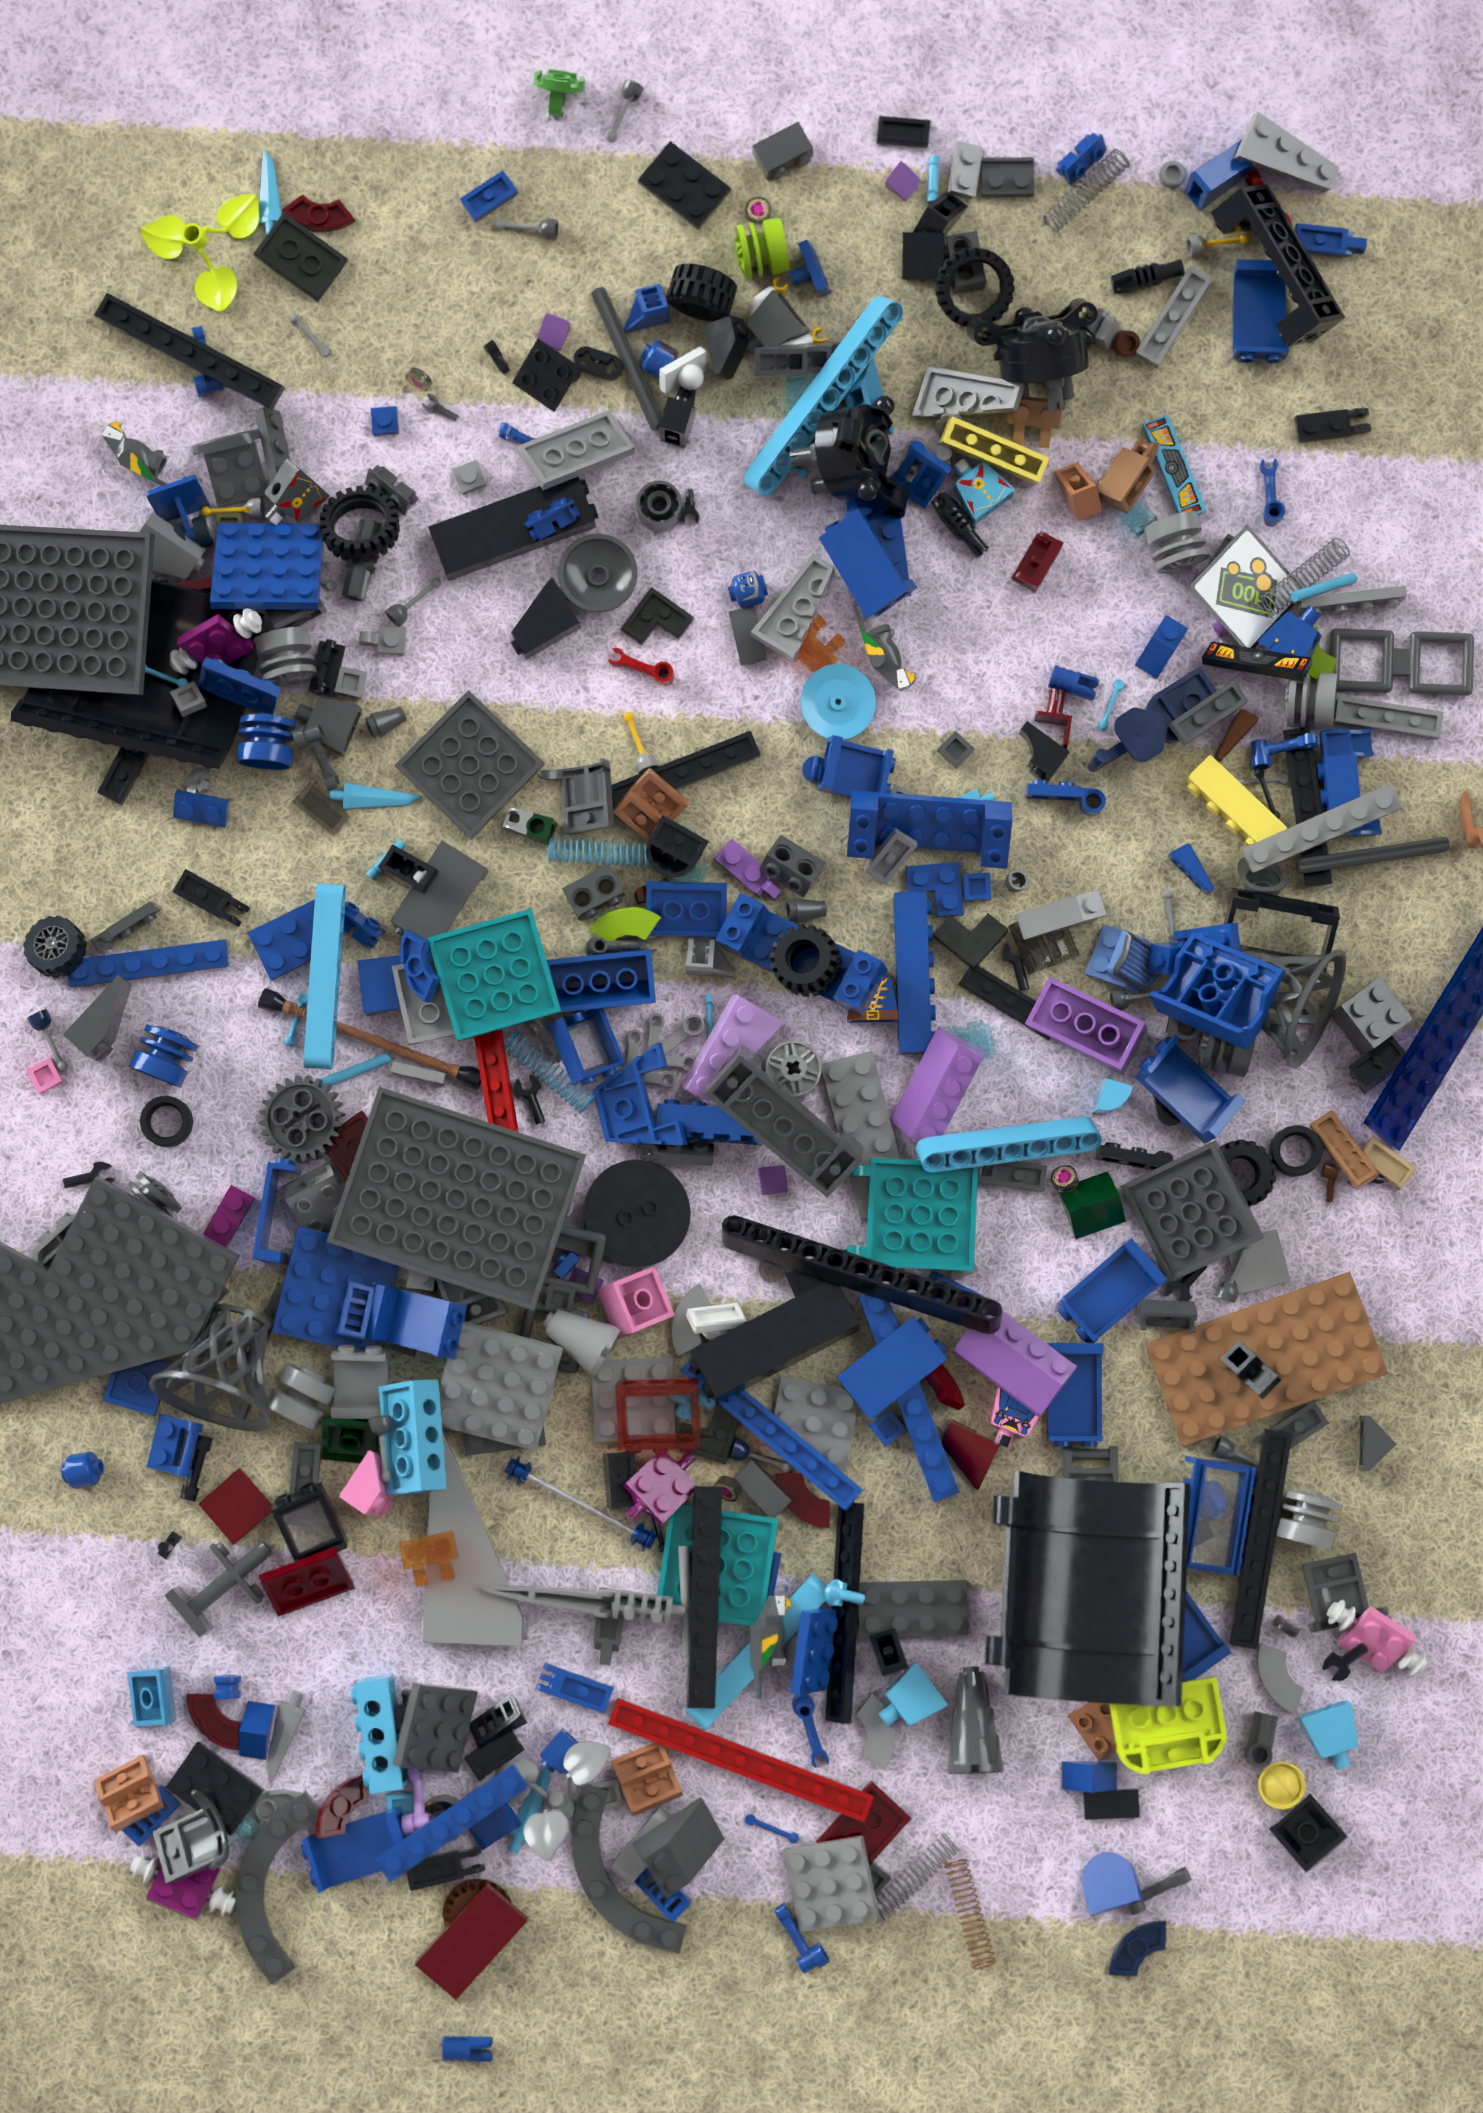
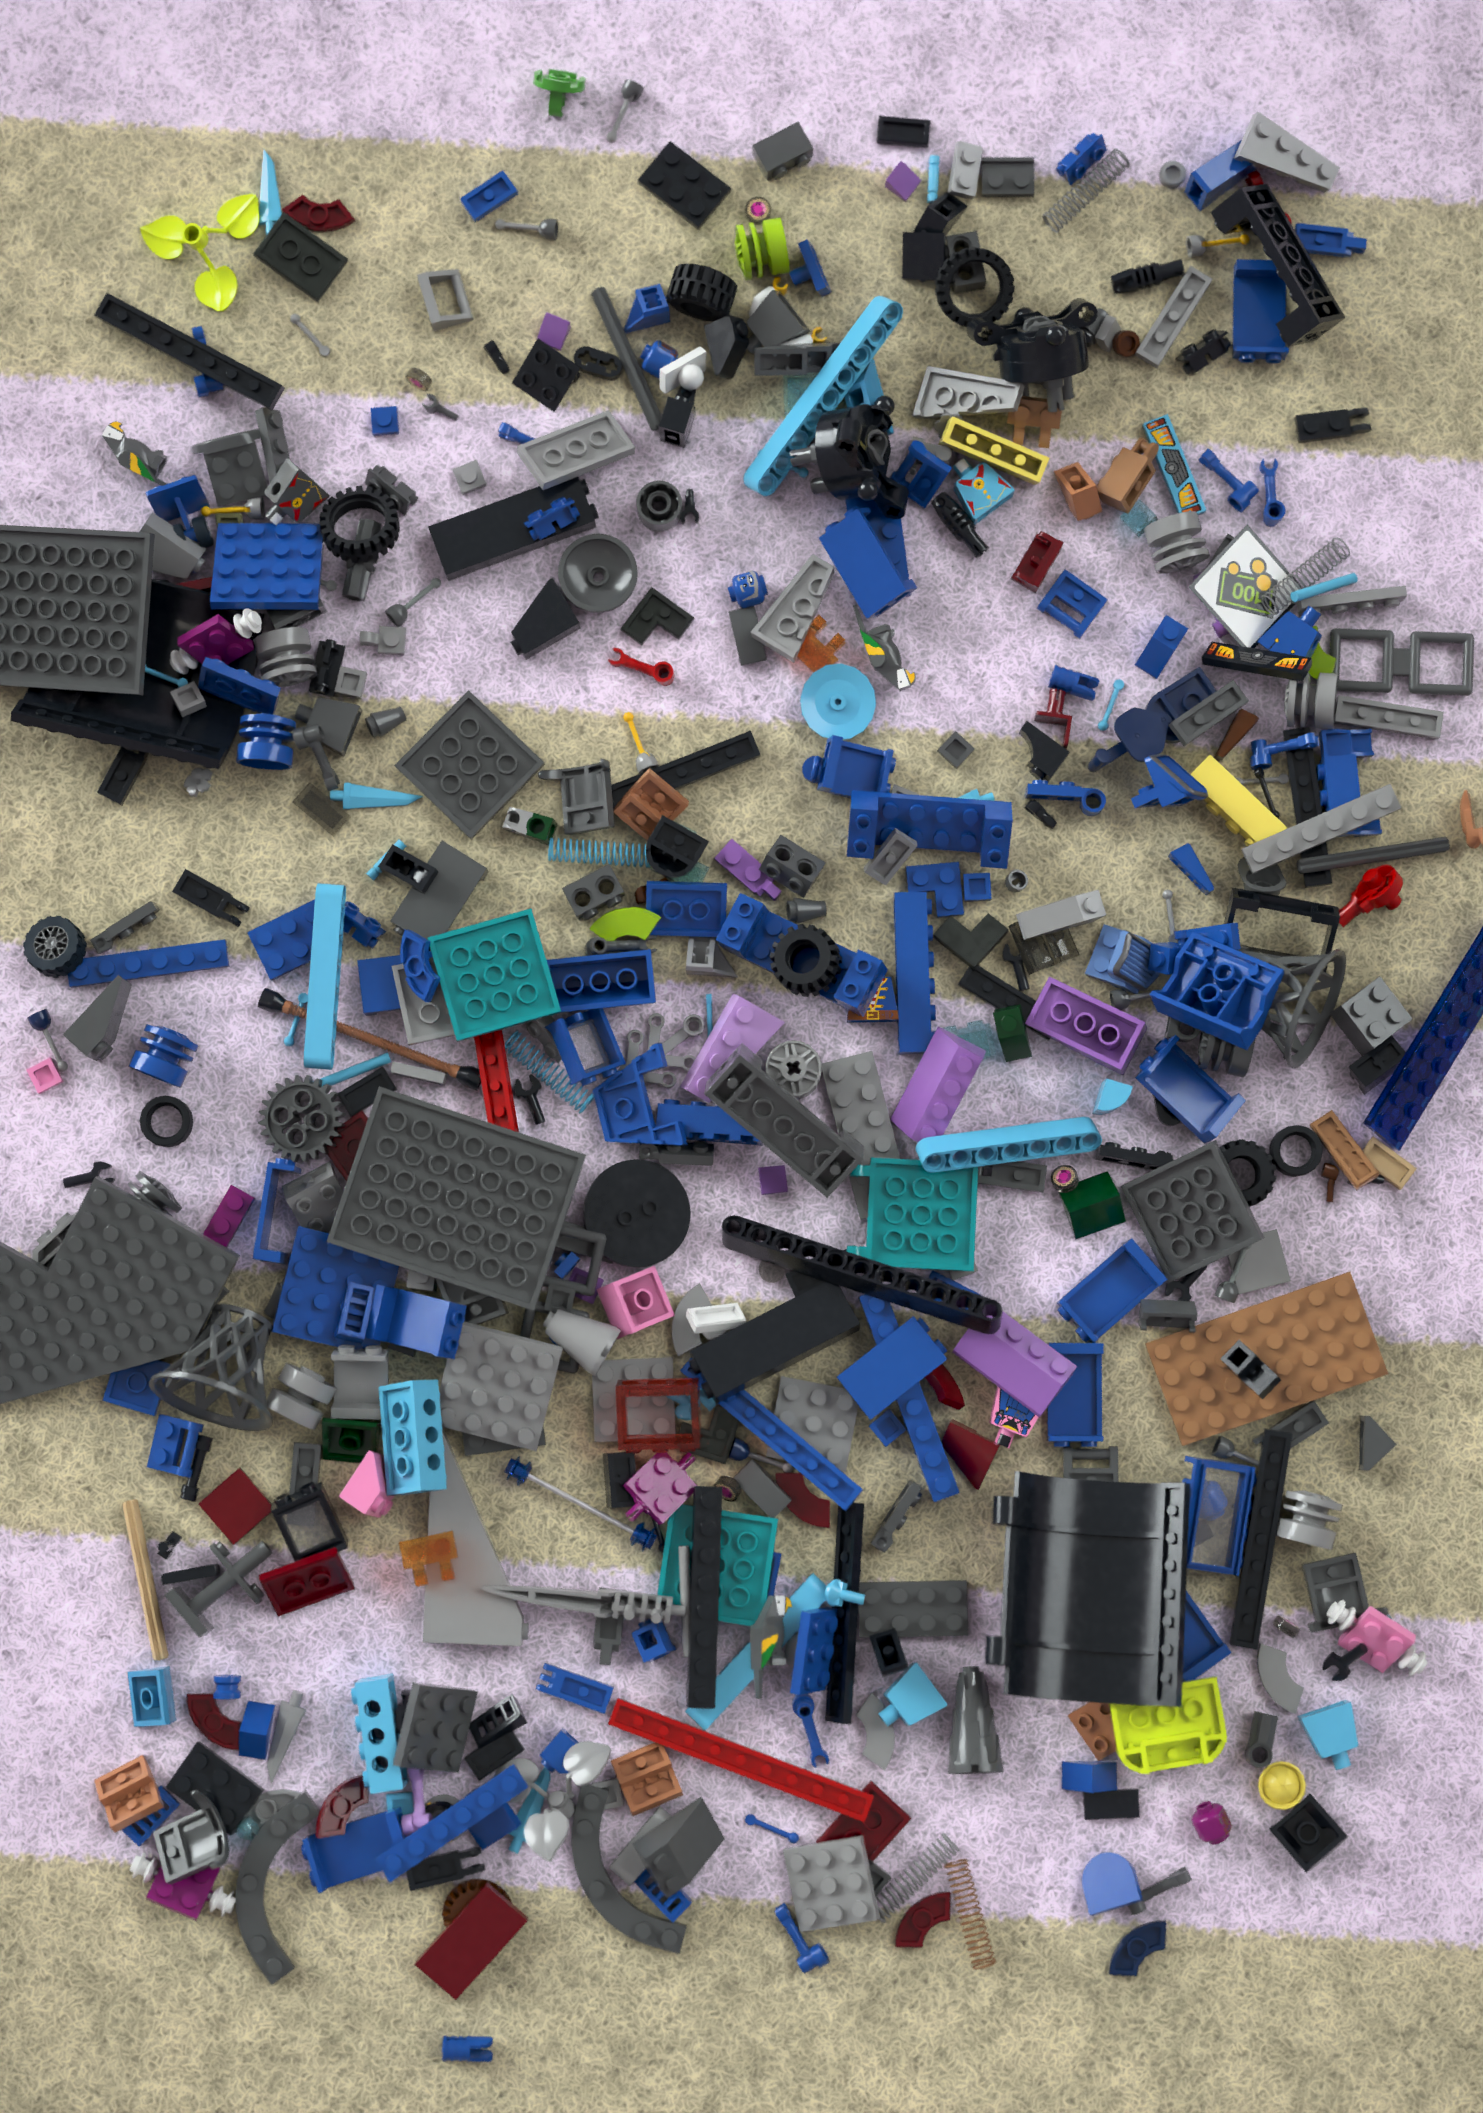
blue head [61,1451,104,1489] -> none
blue plate [173,790,229,828] -> none
hinge [369,1415,392,1482] -> none
none -> tan axle [122,1499,168,1661]
none -> black tile [161,1563,221,1585]
none -> black tile [338,1067,397,1117]
none -> light grey tile [417,269,473,331]
none -> blue brick [631,1619,677,1663]
none -> dark grey hinge [870,1480,922,1553]
none -> dark red tile [895,1891,951,1948]
none -> dark green slope [993,1004,1032,1062]
none -> black piece [1024,799,1057,829]
none -> blue plate [1037,569,1108,639]
none -> blue piece [1131,754,1208,808]
none -> black hinge [1175,329,1231,375]
none -> magenta head [1191,1801,1232,1845]
none -> blue brick [1199,449,1259,512]
none -> red pin [1339,864,1403,928]

